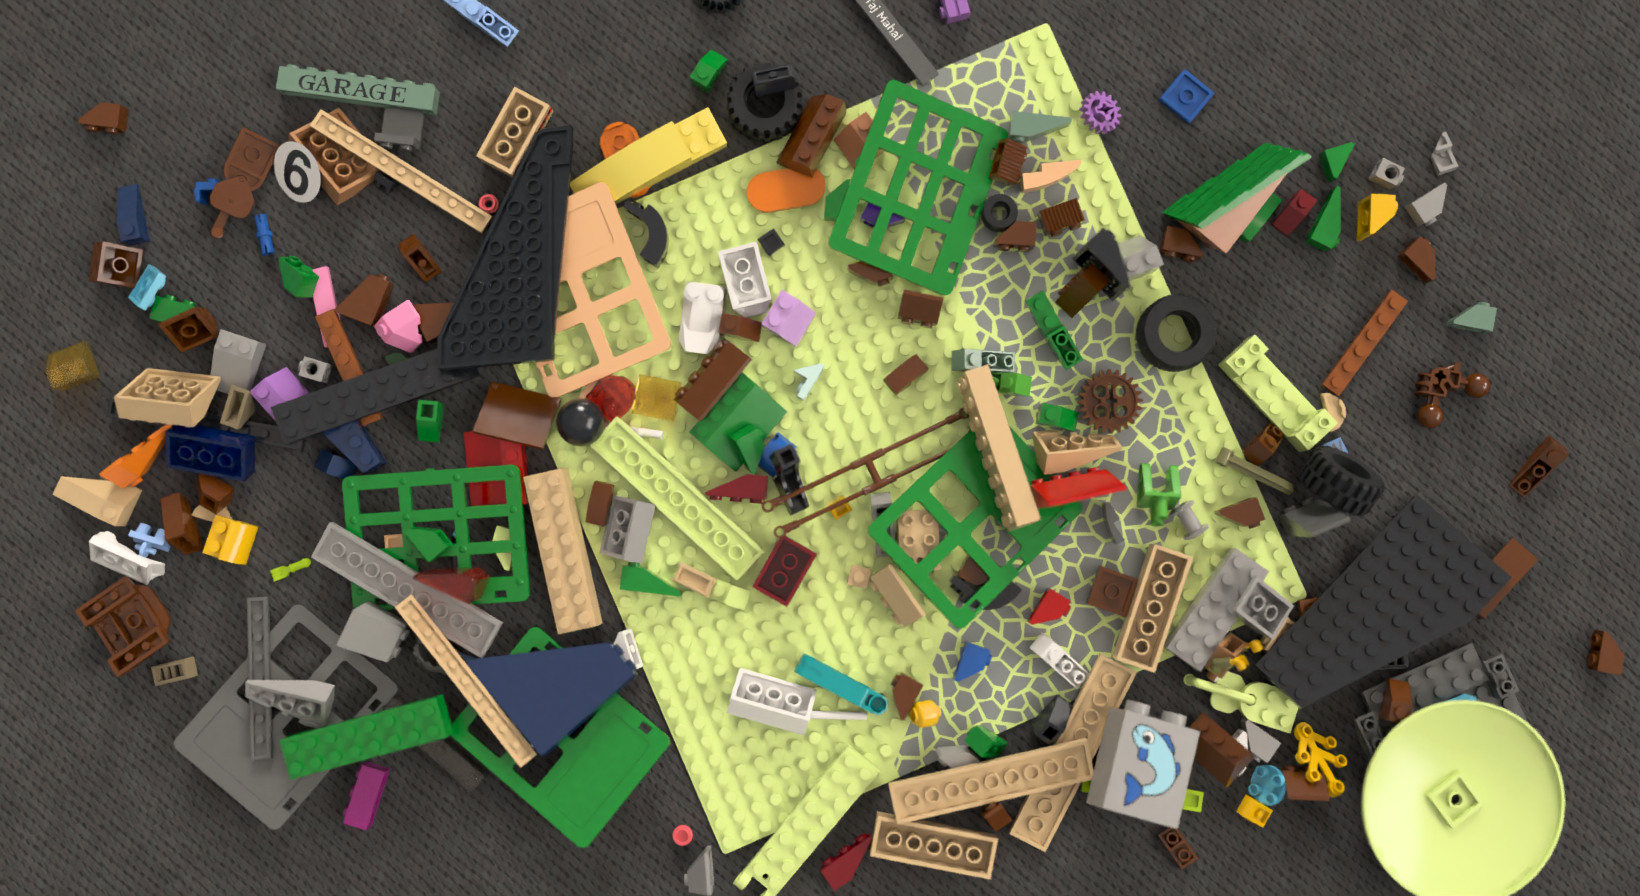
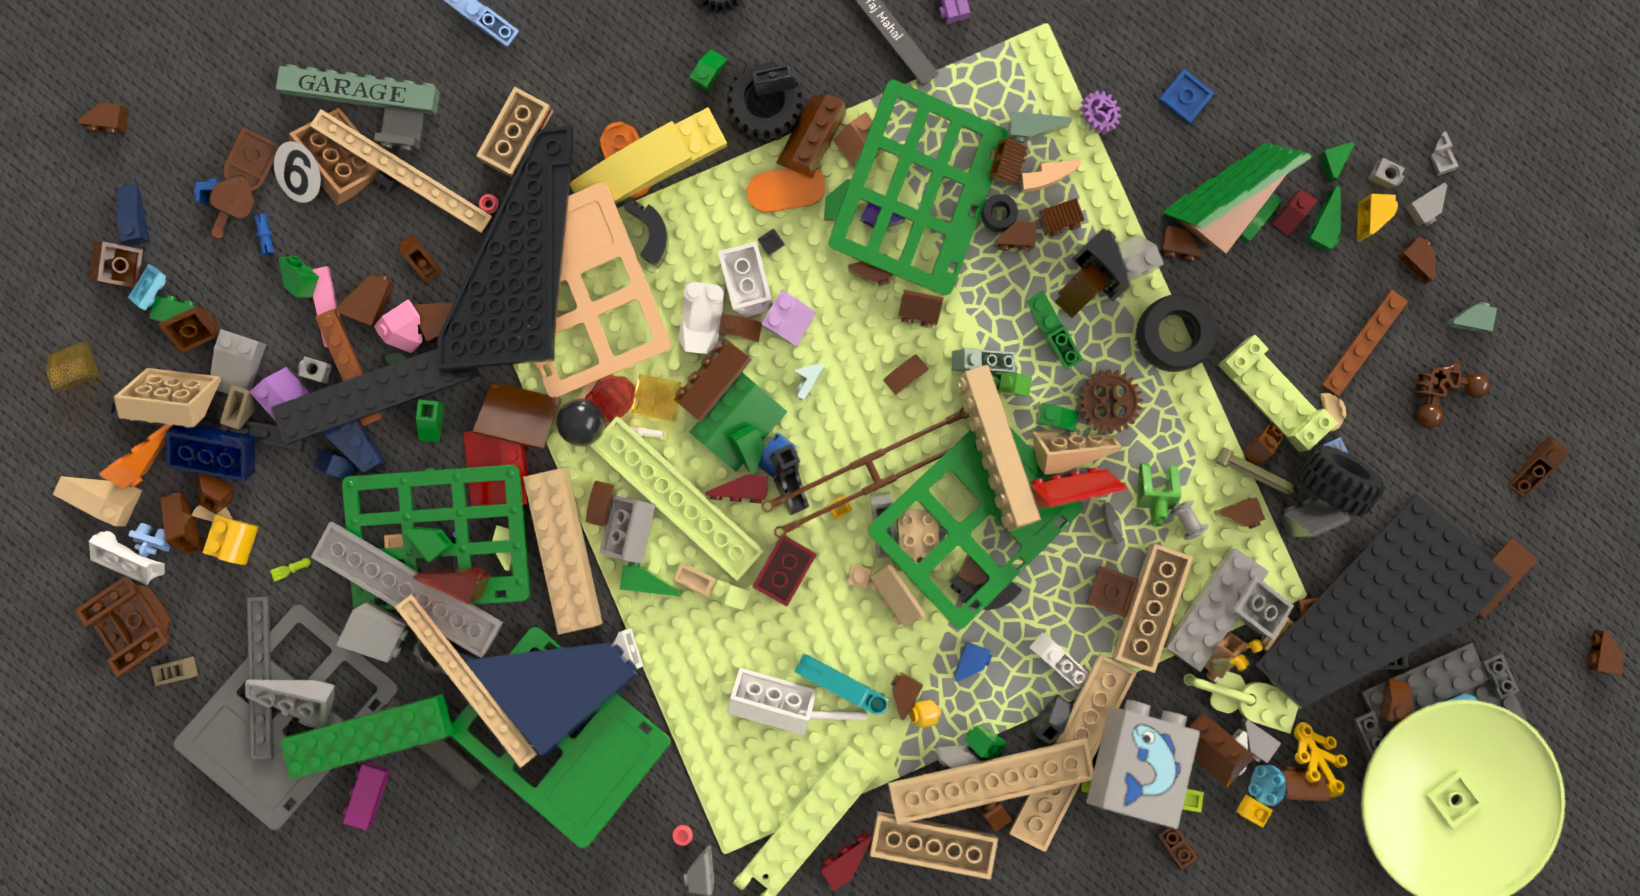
red slope [1027,588,1071,625] -> none

